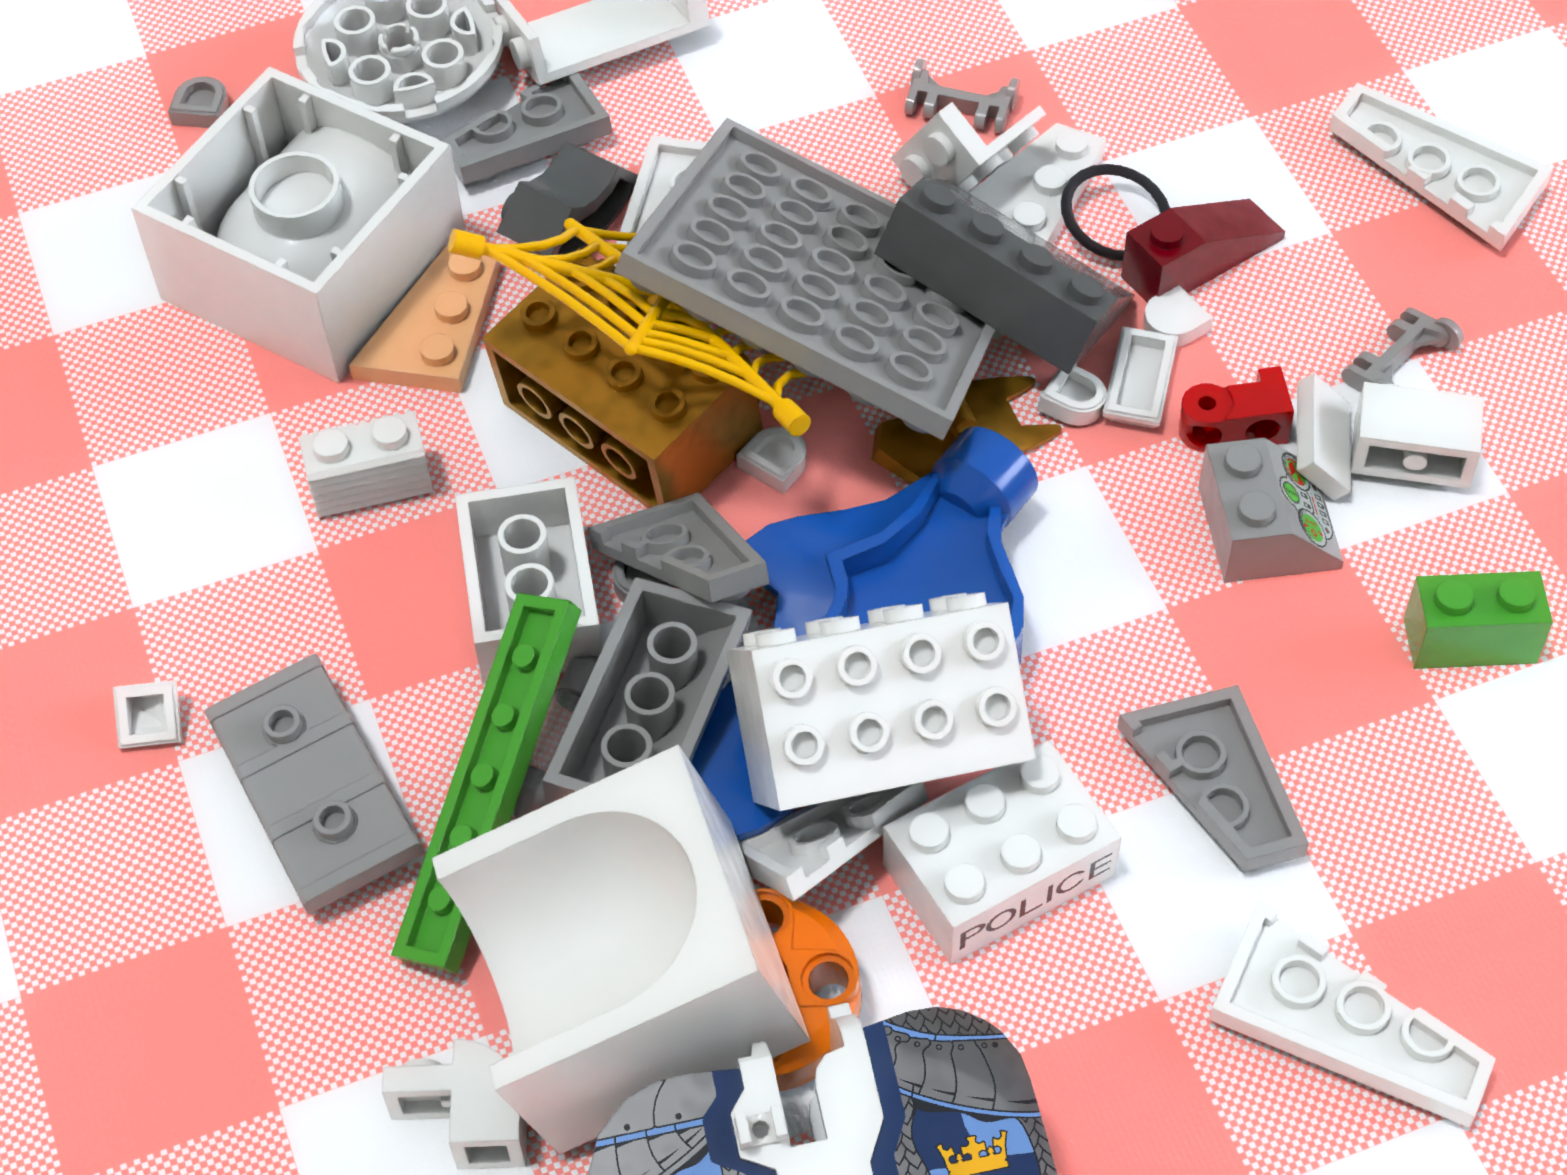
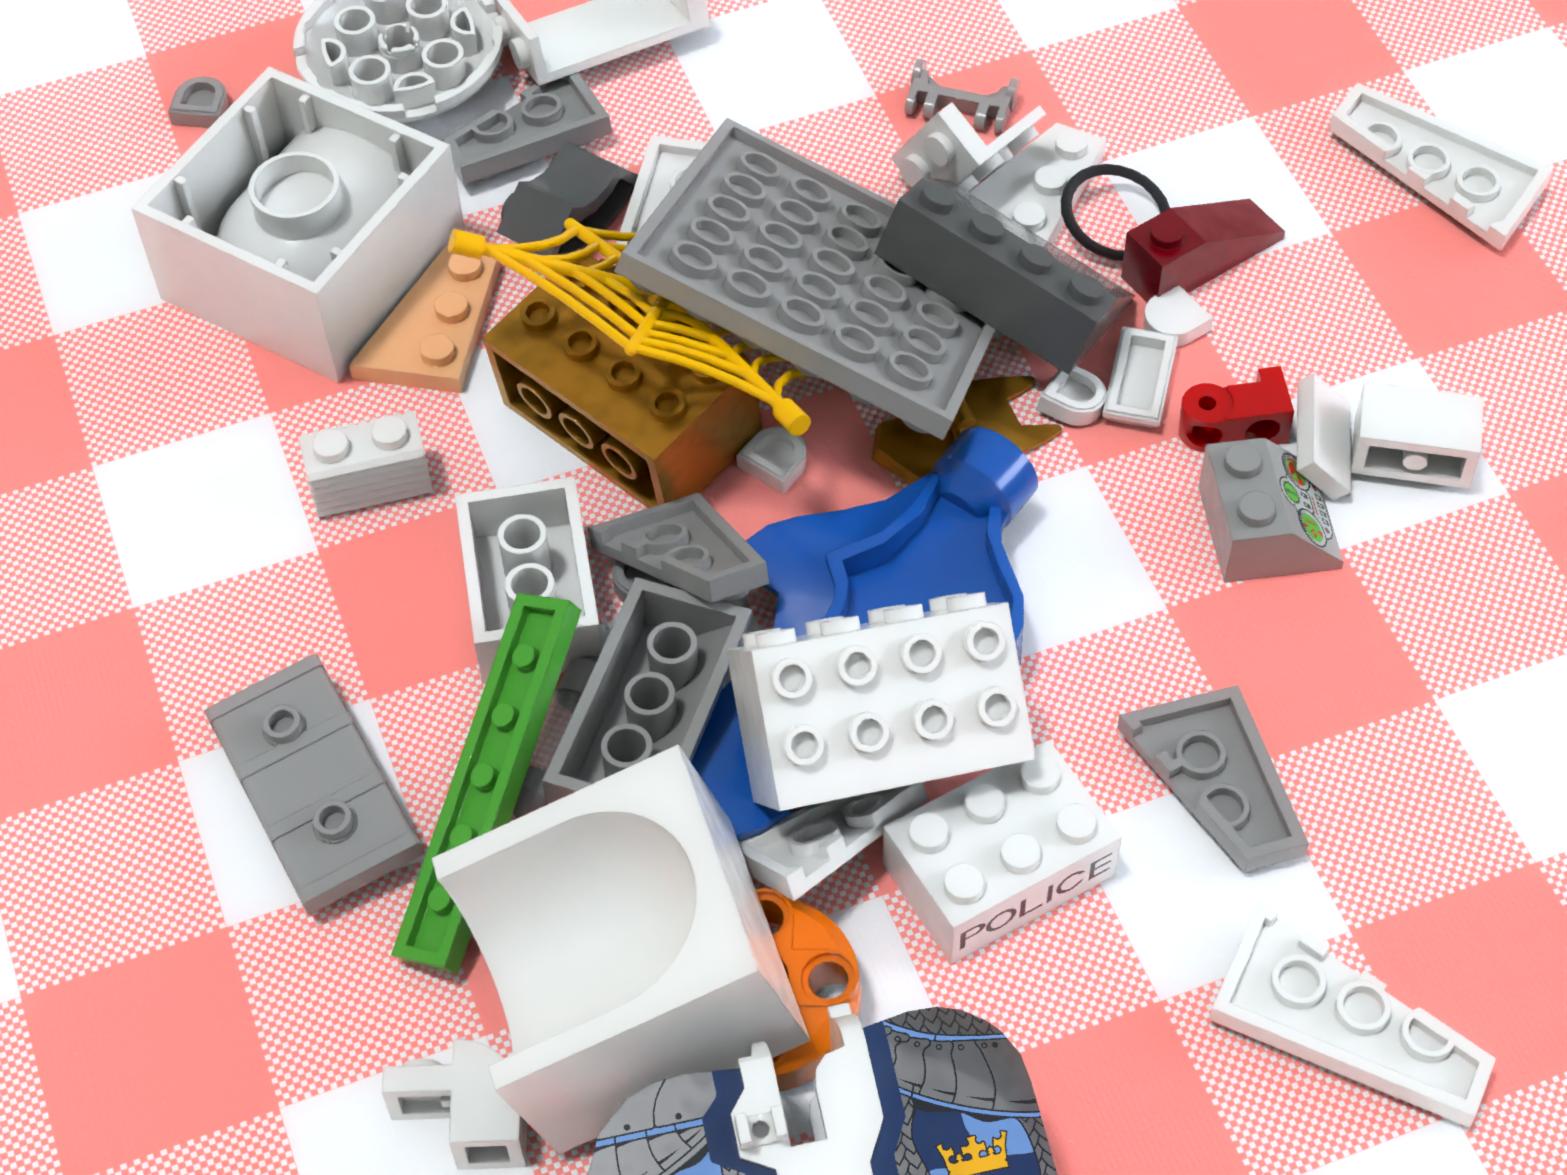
white slope [113,680,183,749] -> none
light grey piece [1341,307,1464,392] -> none
bright green brick [1403,571,1553,669] -> none

